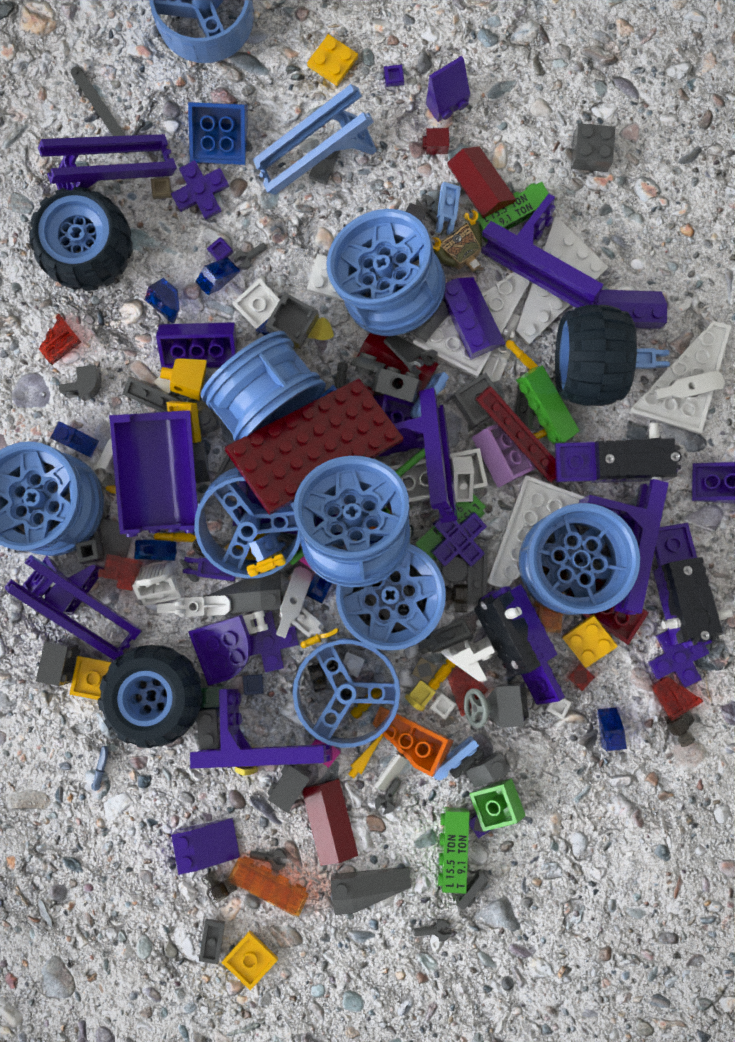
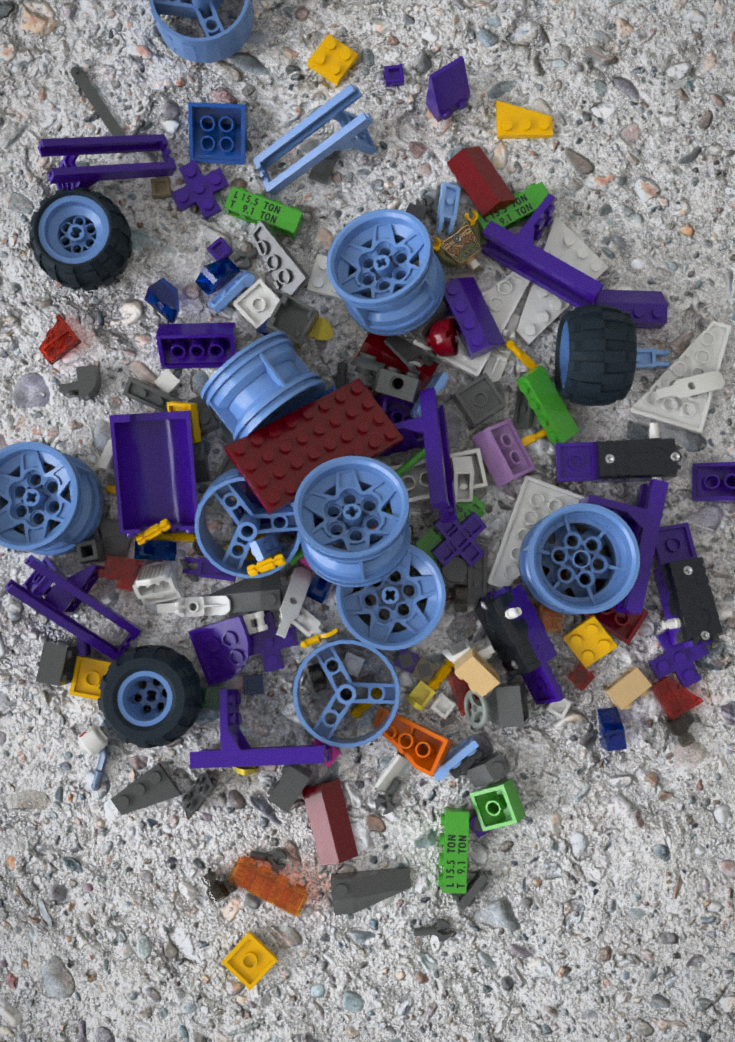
clear blue slope [50,421,99,458] -> none
yellow torso [160,359,207,401] -> none
dark purple slope [171,818,240,875] -> none
dark grey plate [197,708,220,750] -> none
dark grey plate [199,918,226,964] -> none
yellow piece [348,734,383,778] -> none
dark grey hinge [418,619,472,654] -> none
dark red brick [422,128,449,155] -> none
dark red plate [475,386,556,483] -> none
dark grey brick [571,123,616,172] -> none
none -> dark purple tile [76,637,91,656]
none -> white head [79,725,109,755]
none -> dark grey wing [110,762,182,815]
none -> yellow axle [135,519,171,545]
none -> dark grey hinge [182,771,218,820]
none -> light blue hinge [208,270,255,313]
none -> bright green brick [224,186,304,239]
none -> wing [250,220,310,297]
none -> tile [393,649,419,673]
none -> dark red cylinder [426,317,458,357]
none -> tan brick [454,647,500,697]
none -> yellow wing [495,100,553,139]
none -> tan brick [603,666,652,710]

